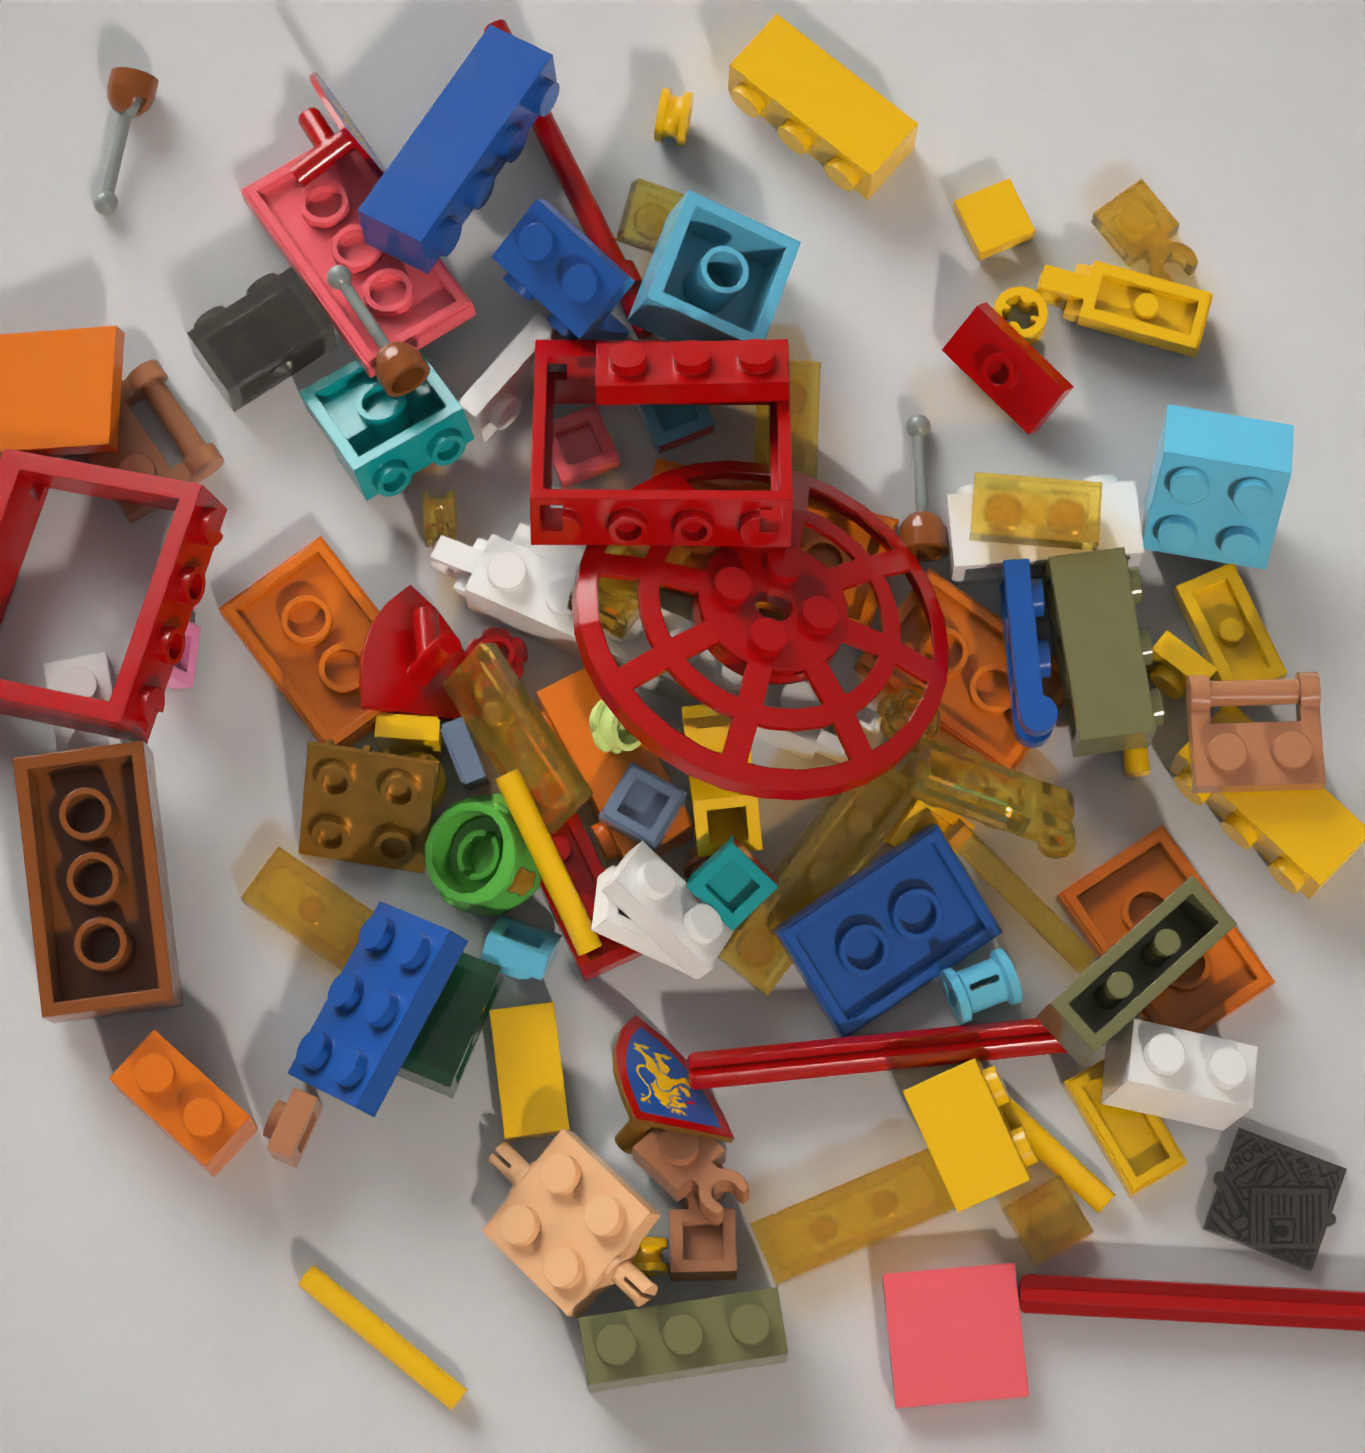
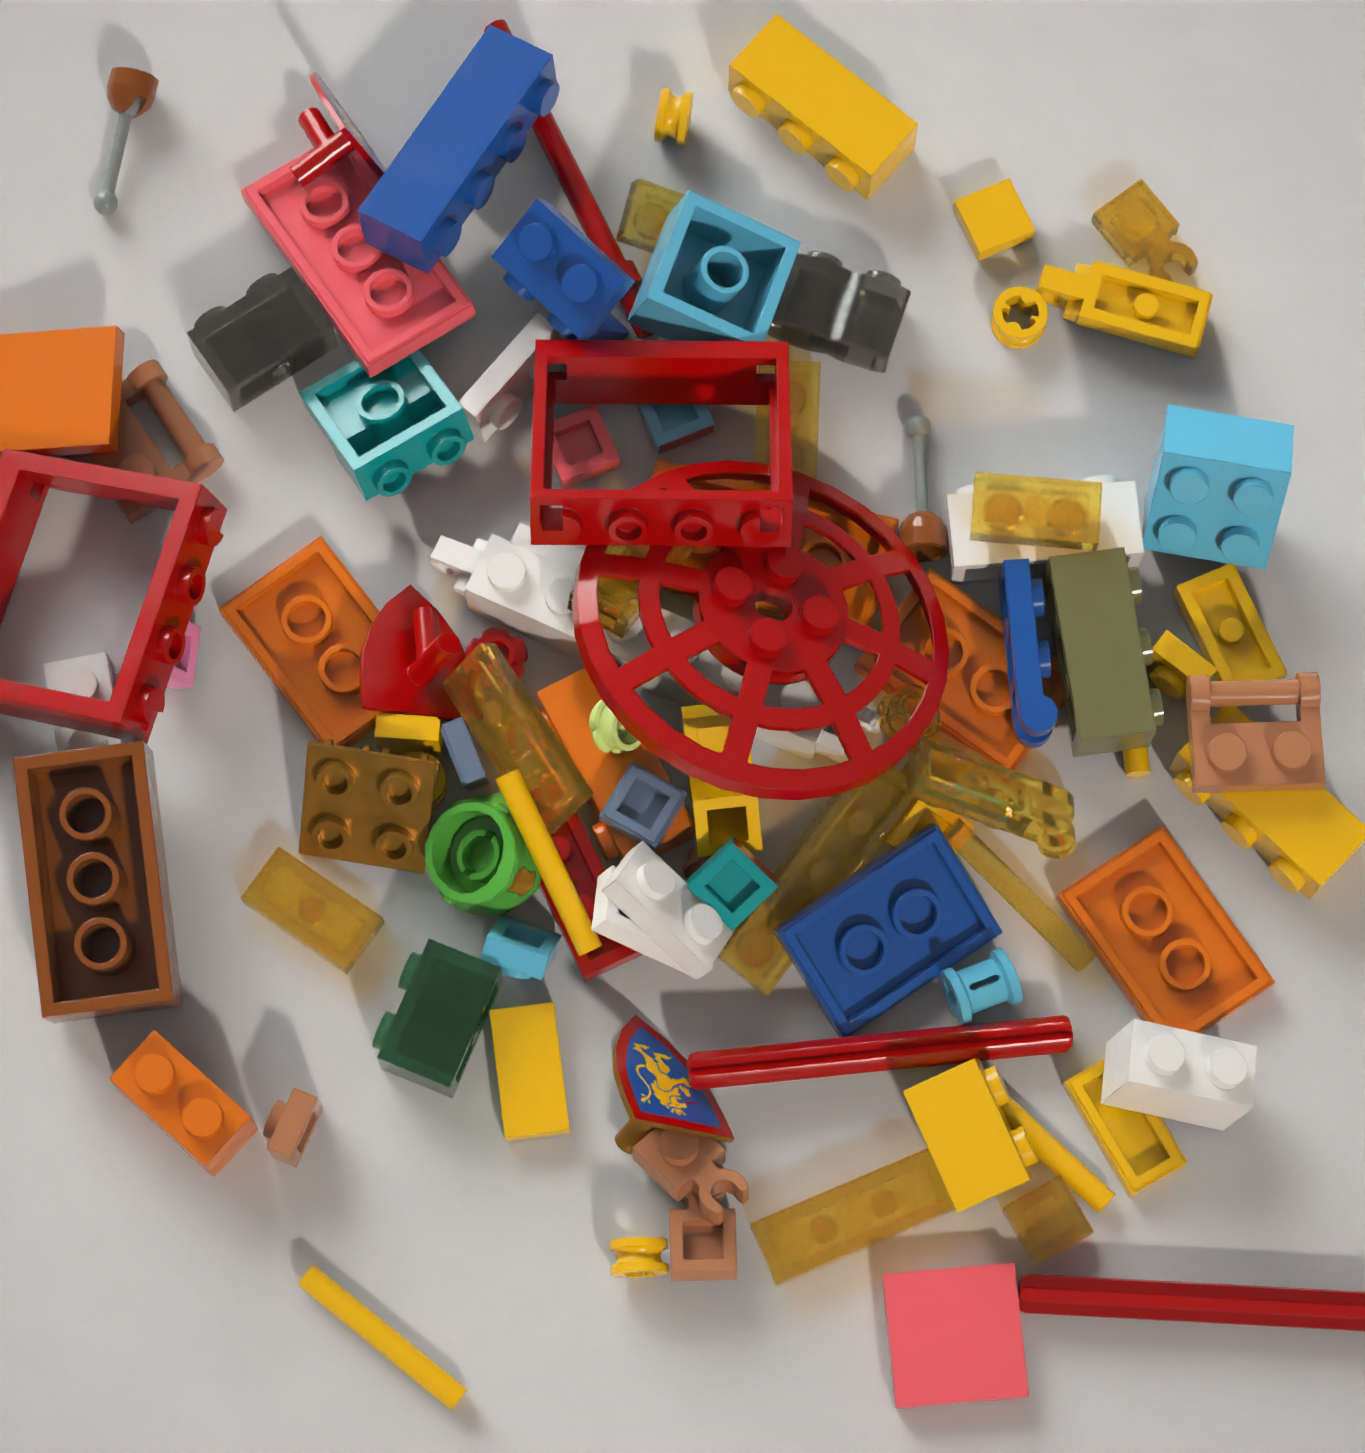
blue plate [288,901,468,1117] -> none
dark orange hinge [327,265,430,397] -> none
clear yellow bush [423,489,458,547] -> none
light nougat plate [482,1128,661,1318] -> none
olive brick [578,1287,788,1393] -> none
red plate [595,339,789,405] -> none
red plate [942,302,1074,435] -> none
olive brick [1036,875,1237,1065] -> none
clear smoke piece [1202,1128,1347,1271] -> none
none -> clear smoke brick [768,251,911,373]

